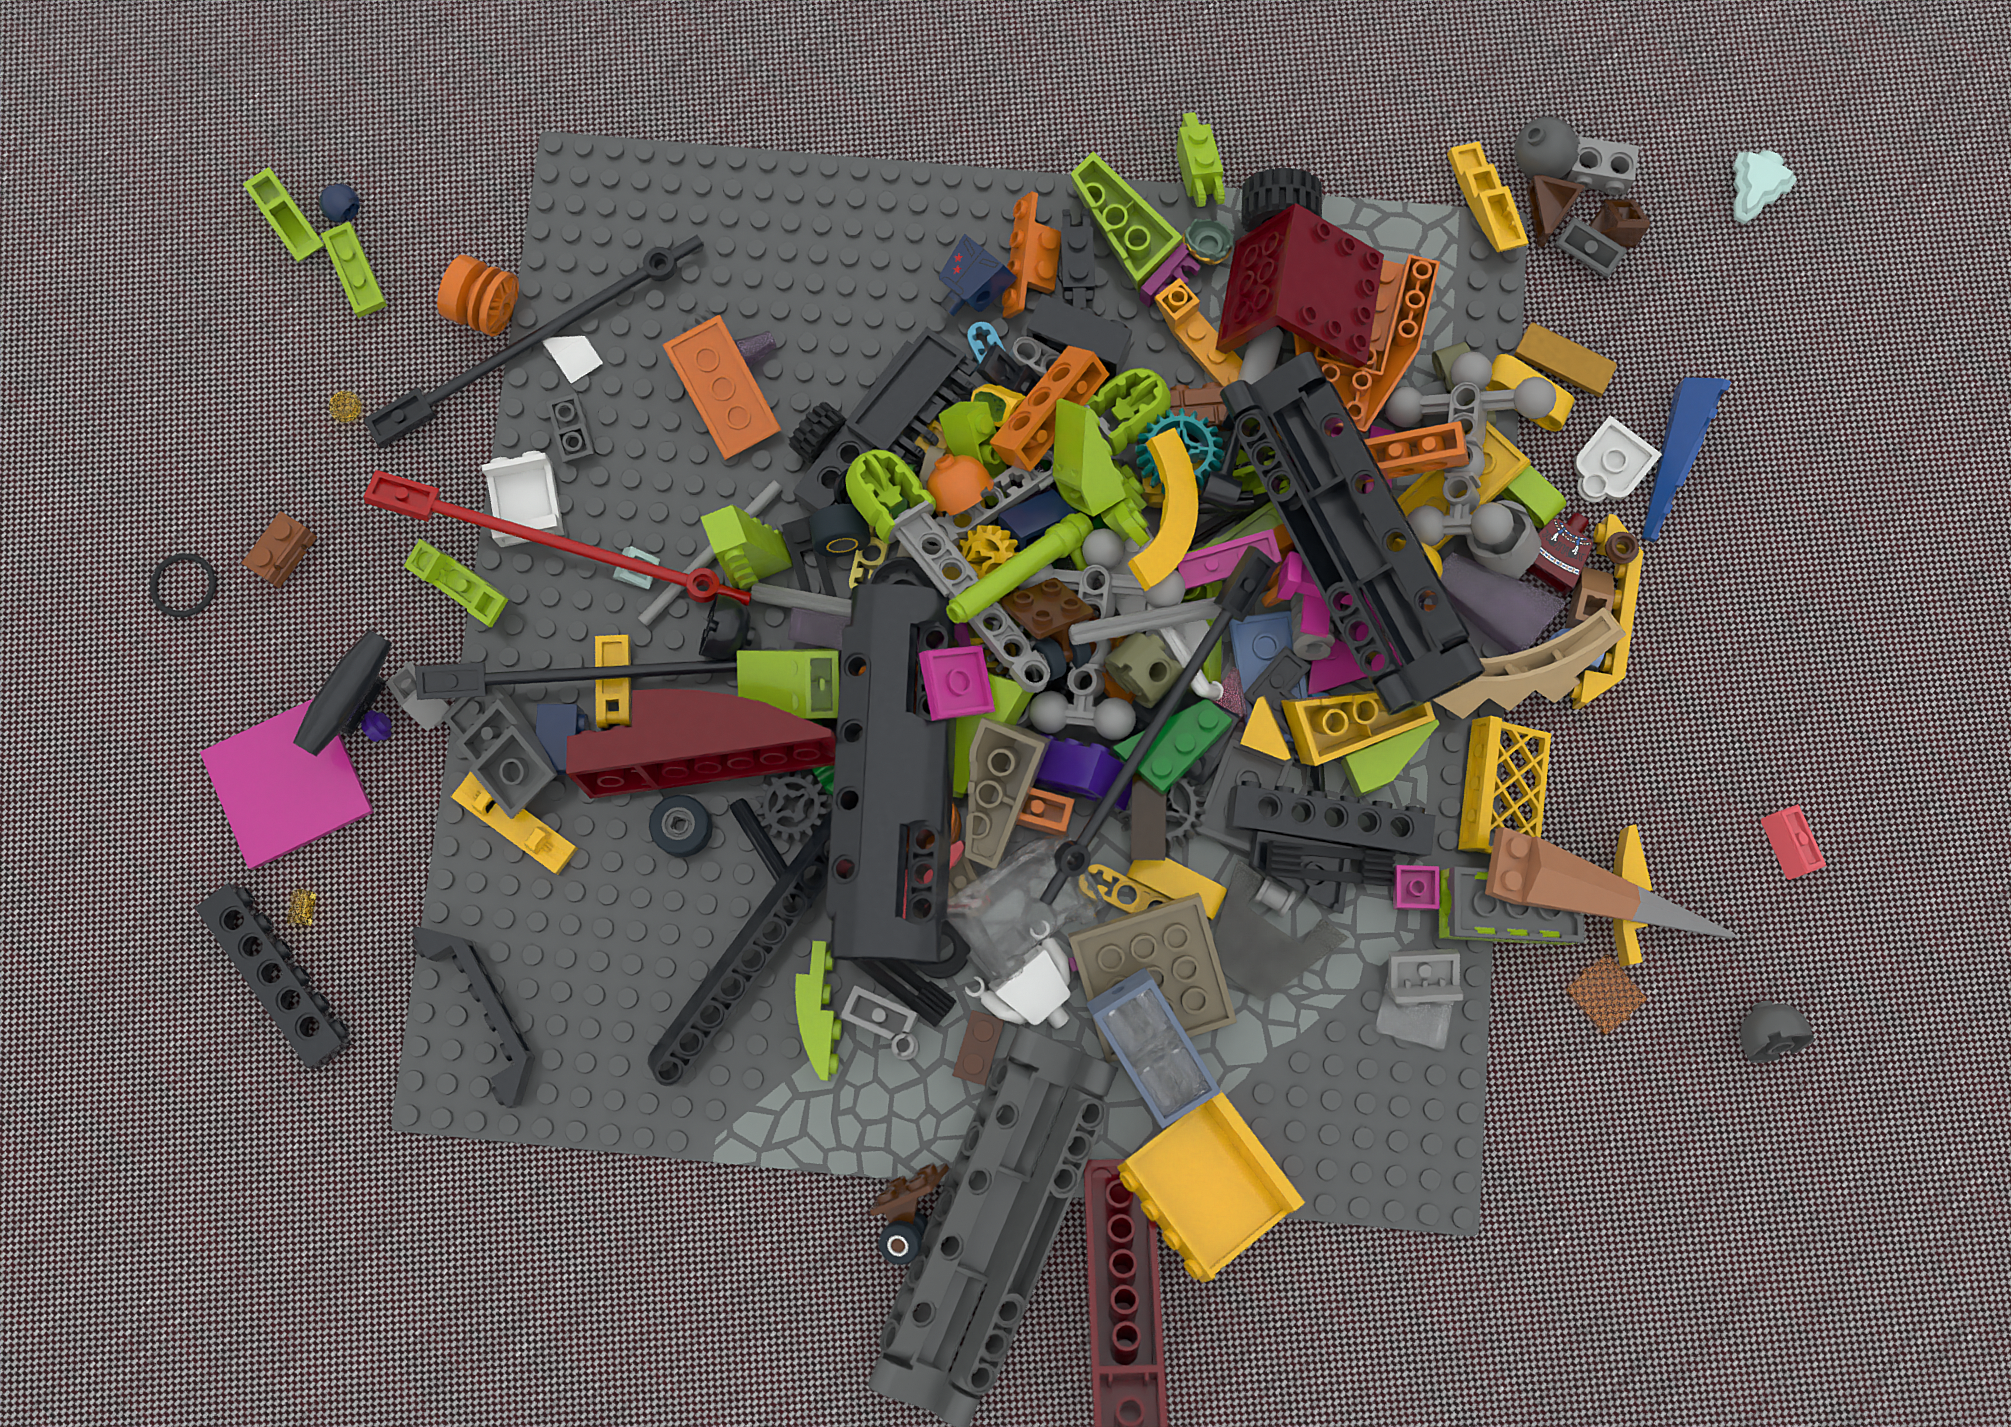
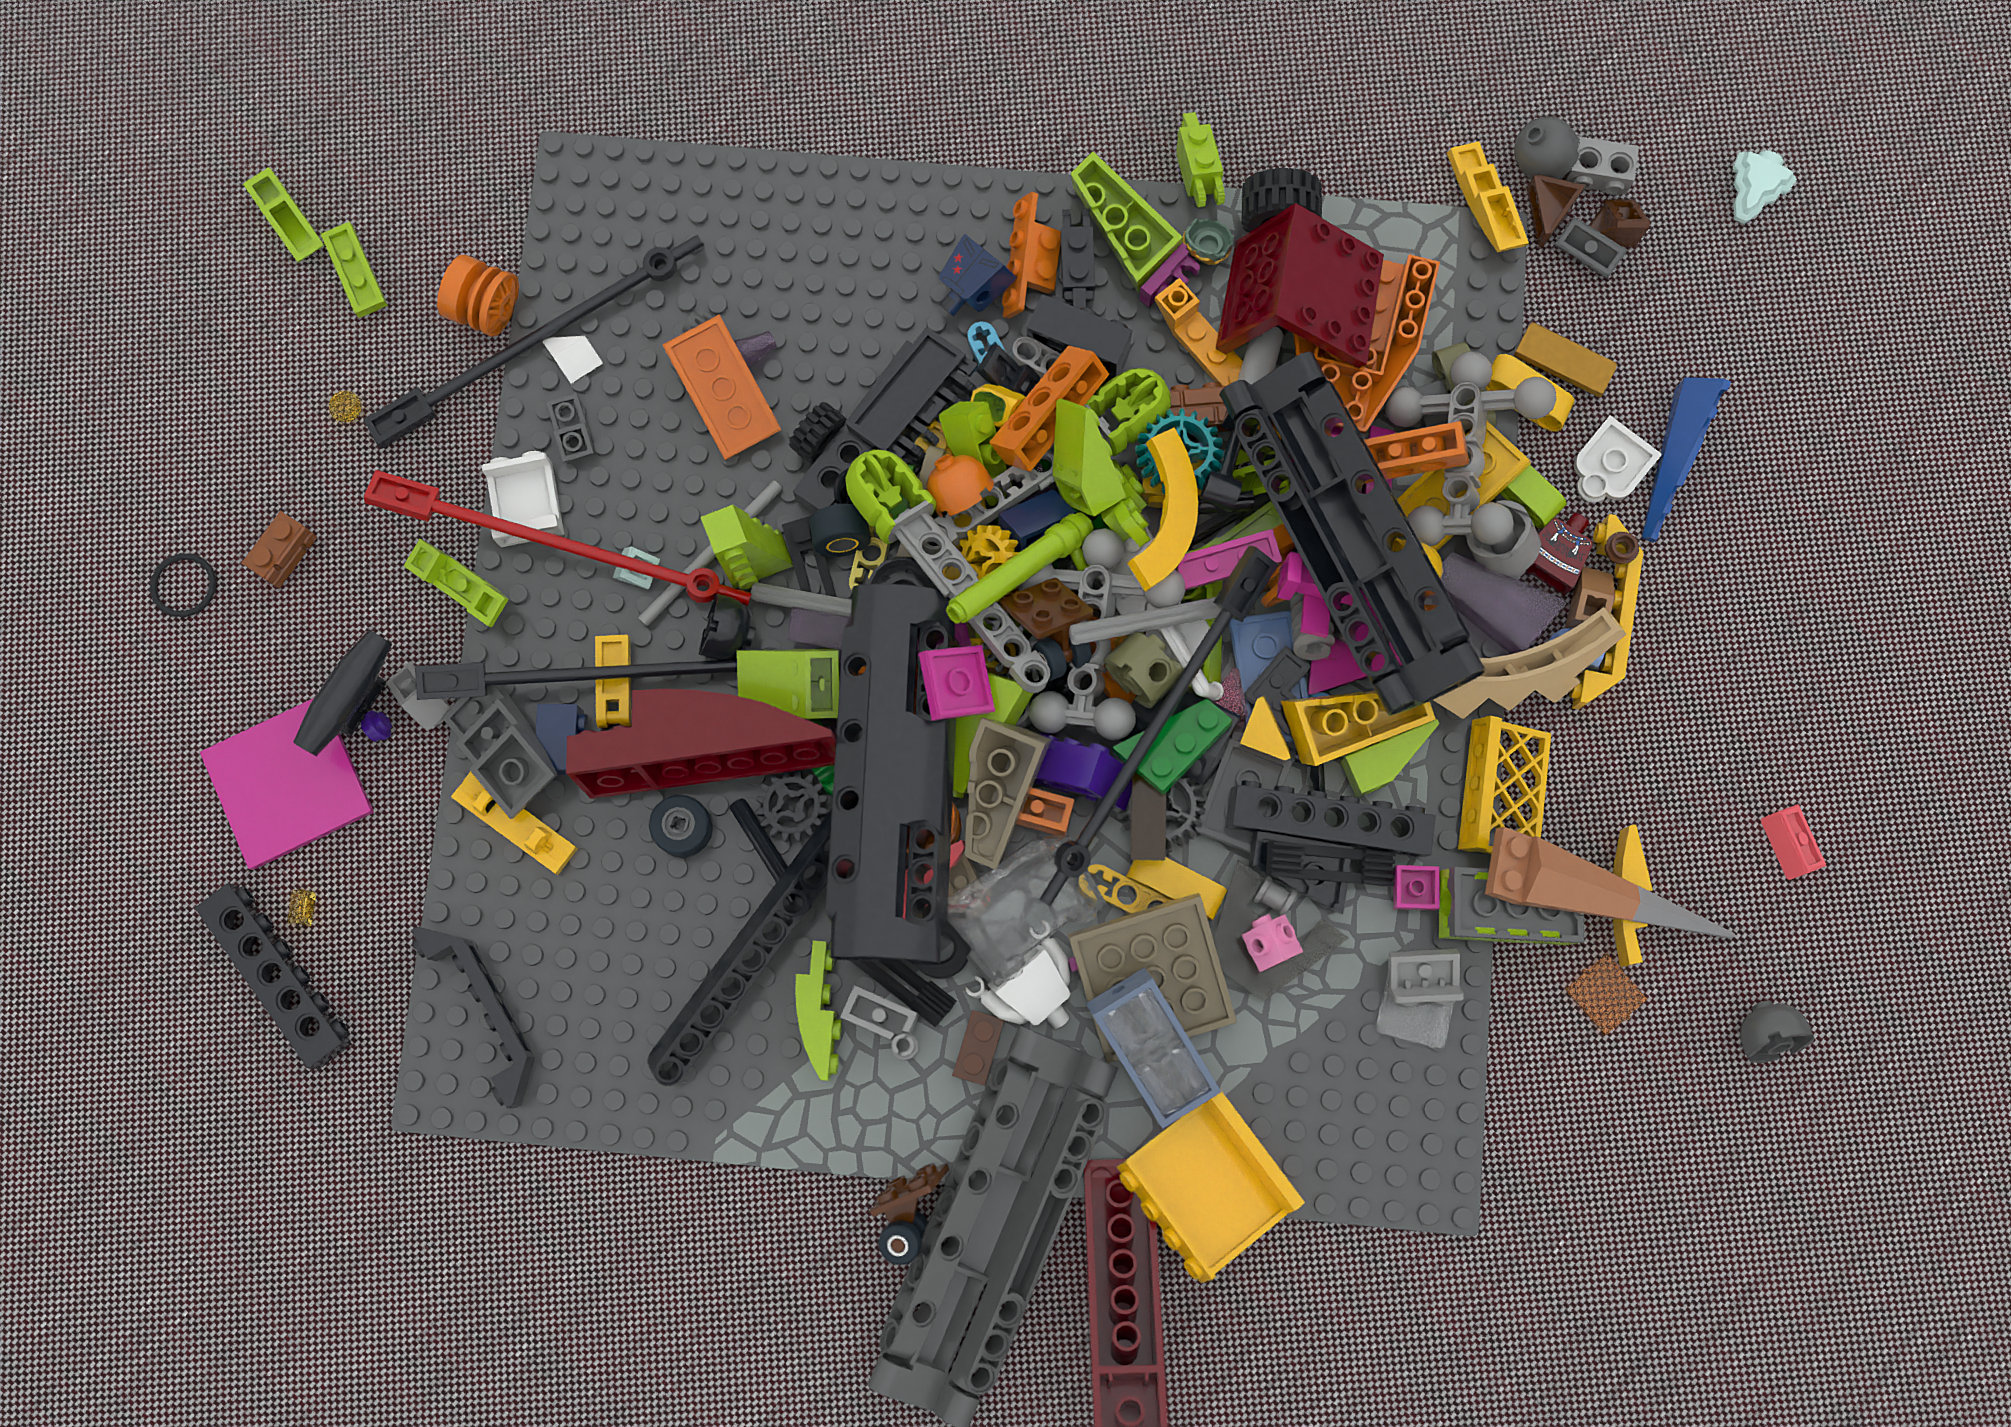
dark blue piece [319,183,360,223] -> none
none -> bright pink brick [1242,914,1303,972]

